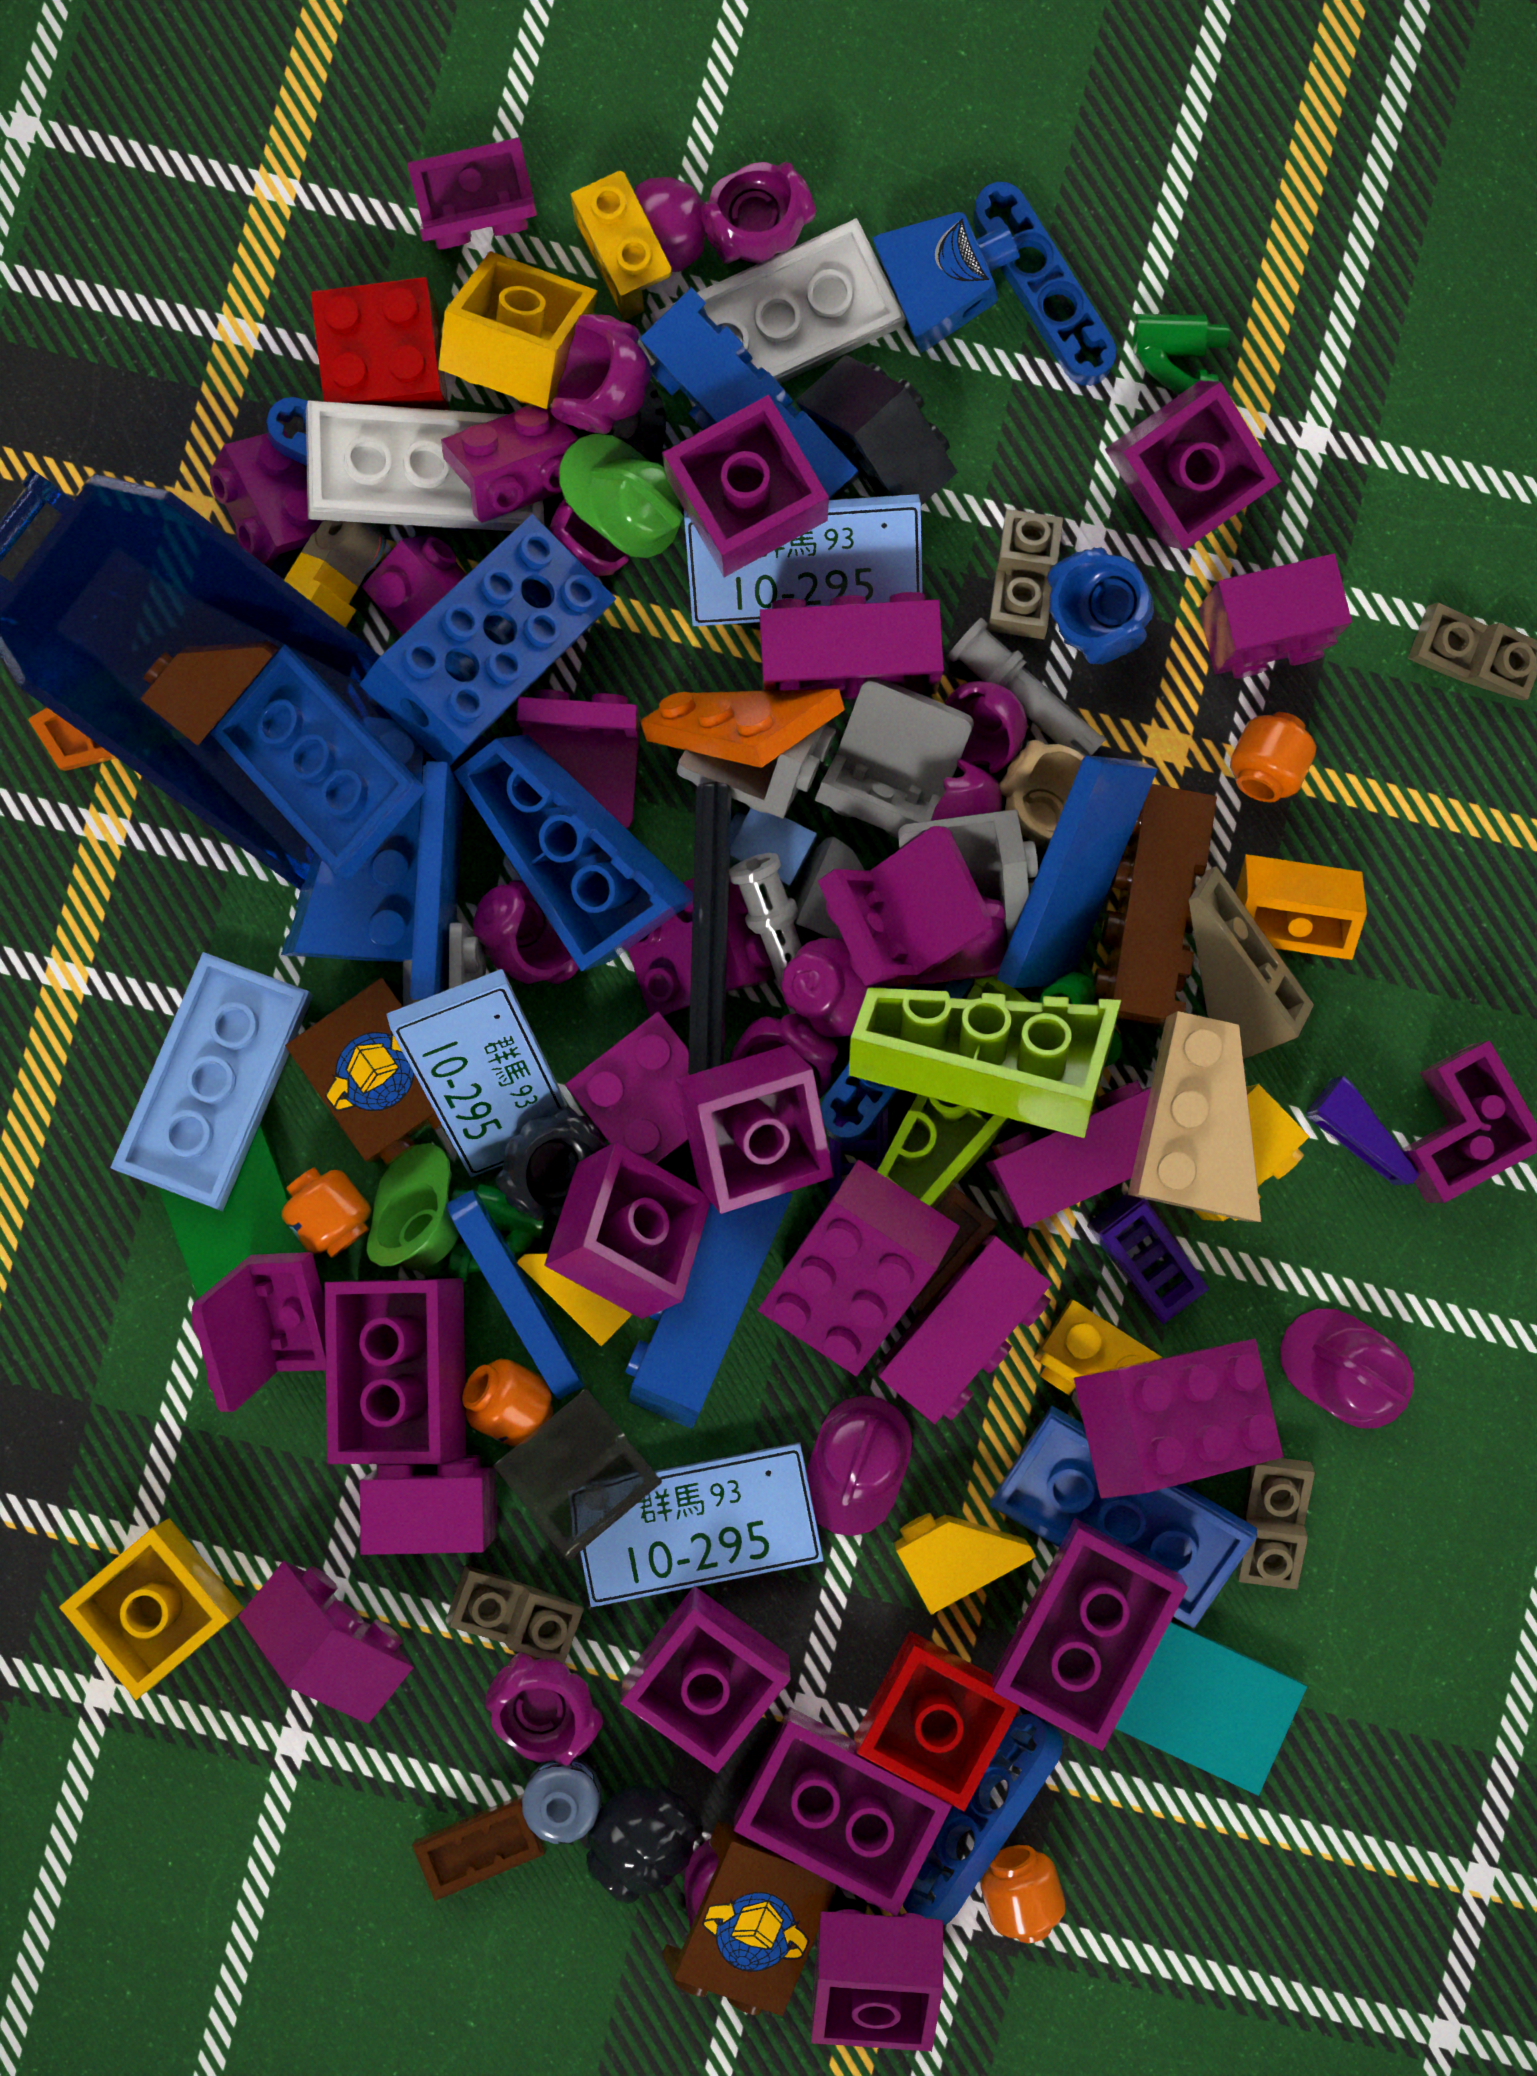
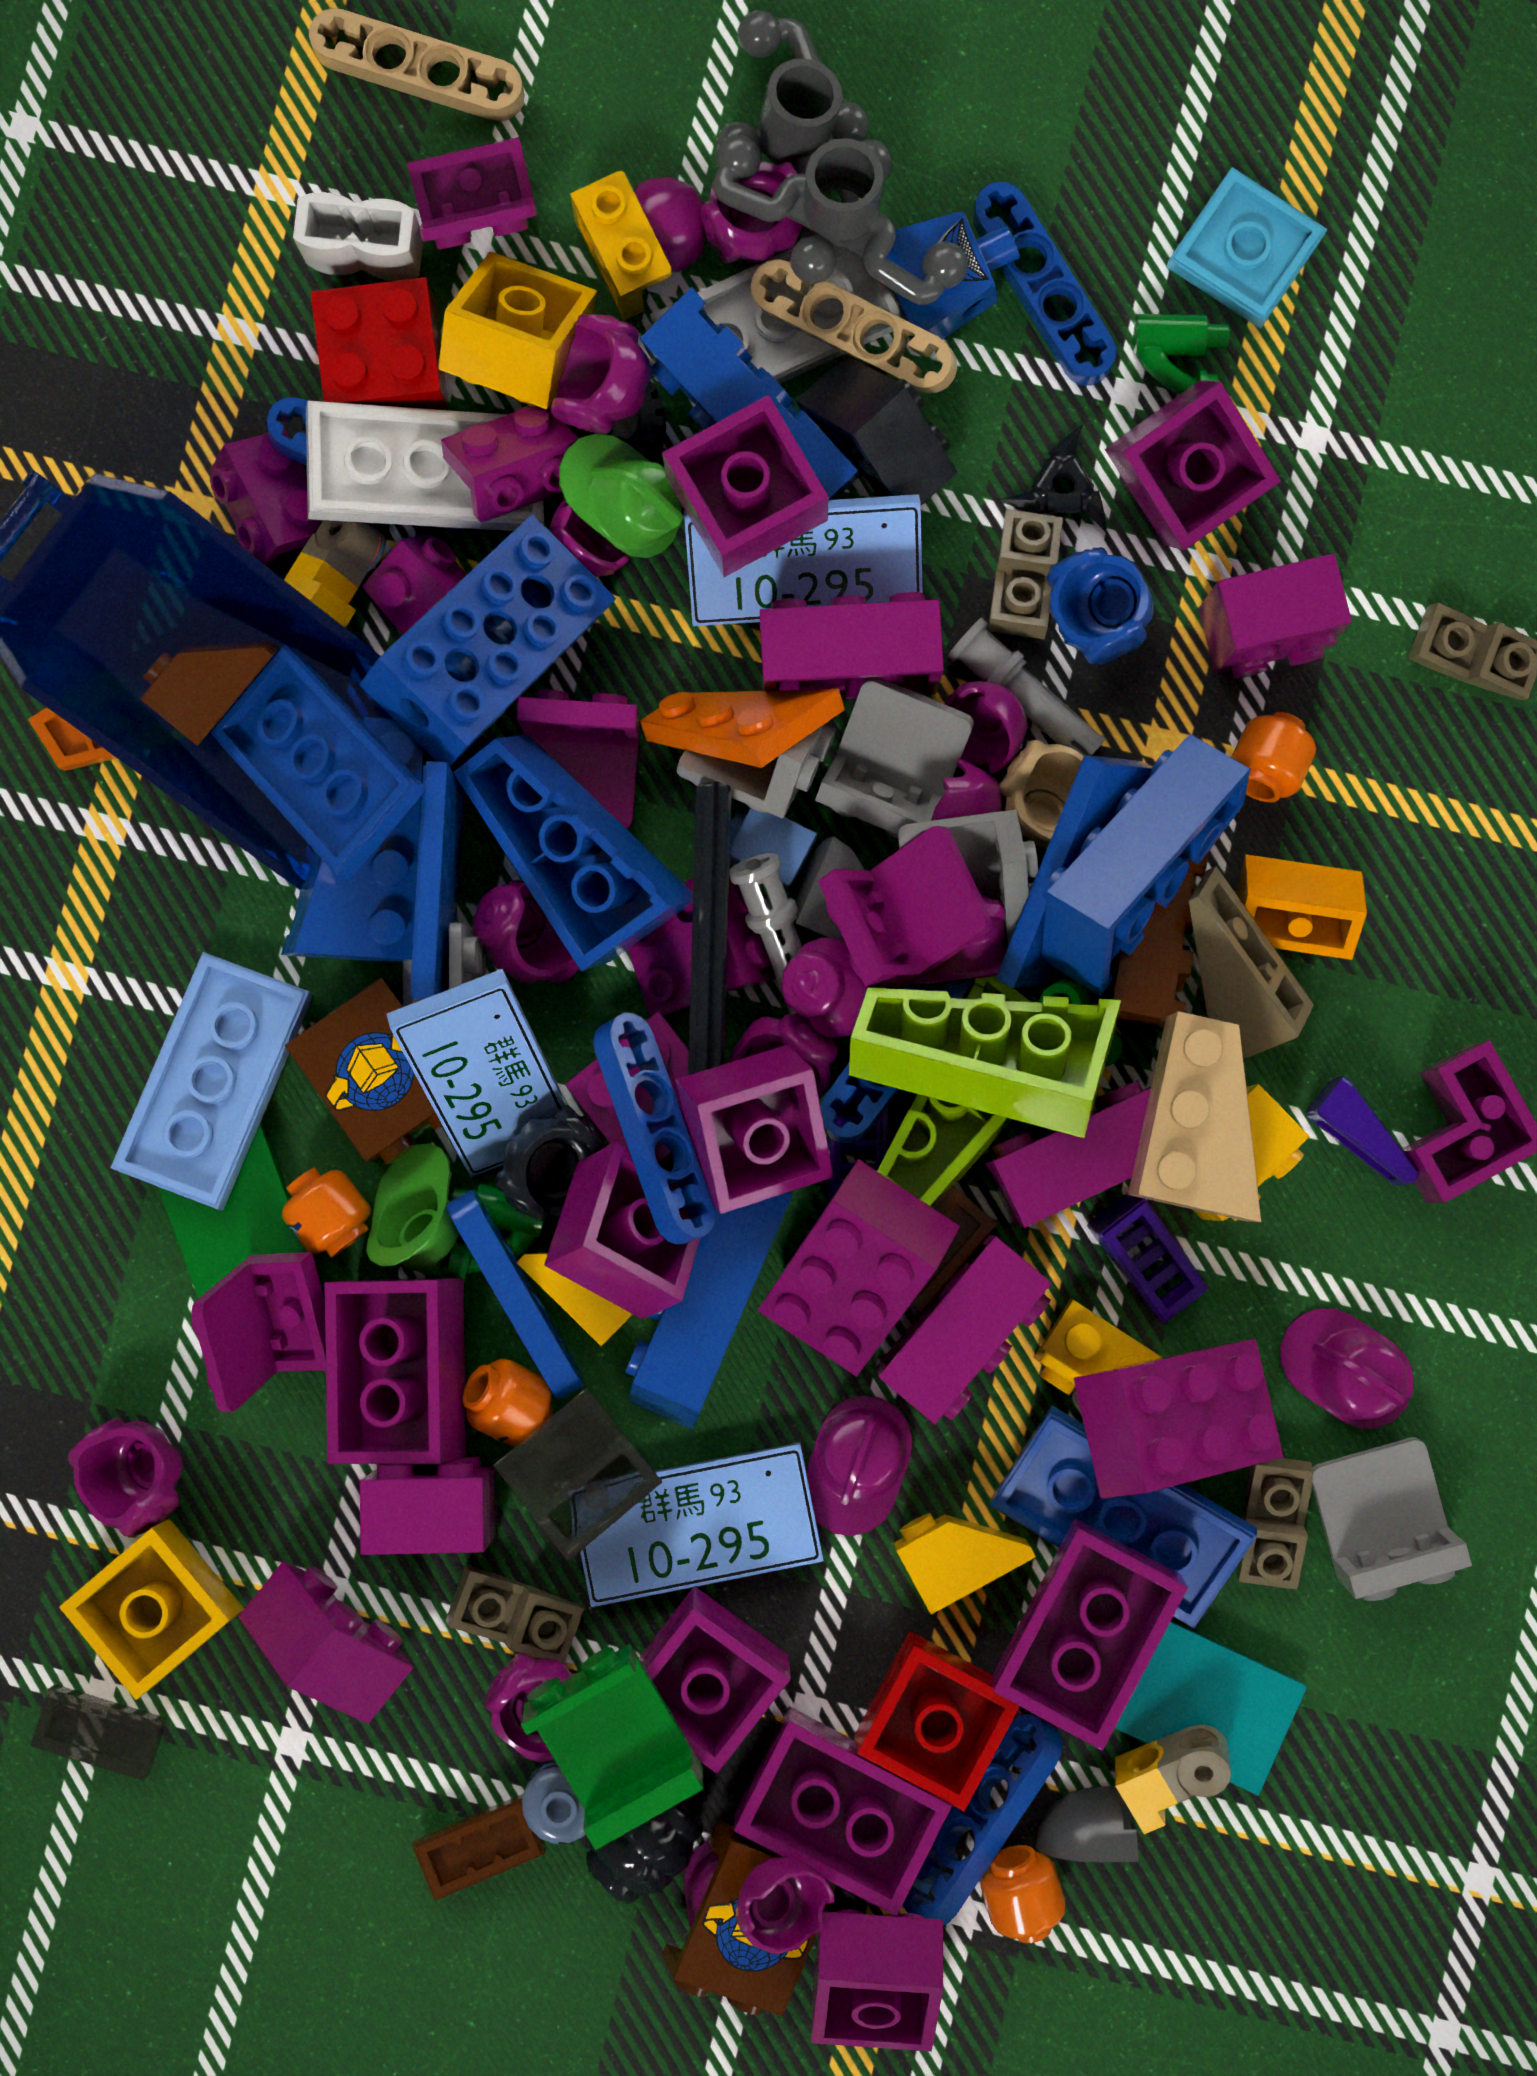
none -> clear smoke tile [31,1684,167,1781]
none -> magenta hair [68,1418,183,1538]
none -> white brick [293,192,423,281]
none -> tan beam [309,8,525,122]
none -> green panel [521,1644,703,1850]
none -> blue beam [593,1013,716,1245]
none -> dark grey wheel [713,133,968,305]
none -> dark grey wheel [716,10,869,258]
none -> magenta hair [736,1856,834,1955]
none -> tan beam [751,259,957,394]
none -> black piece [998,424,1107,535]
none -> dark grey brick [1035,1786,1138,1863]
none -> blue wedge [1041,734,1250,996]
none -> leg [1115,1724,1231,1834]
none -> medium azure tile [1166,167,1328,329]
none -> light grey bracket [1312,1437,1472,1601]

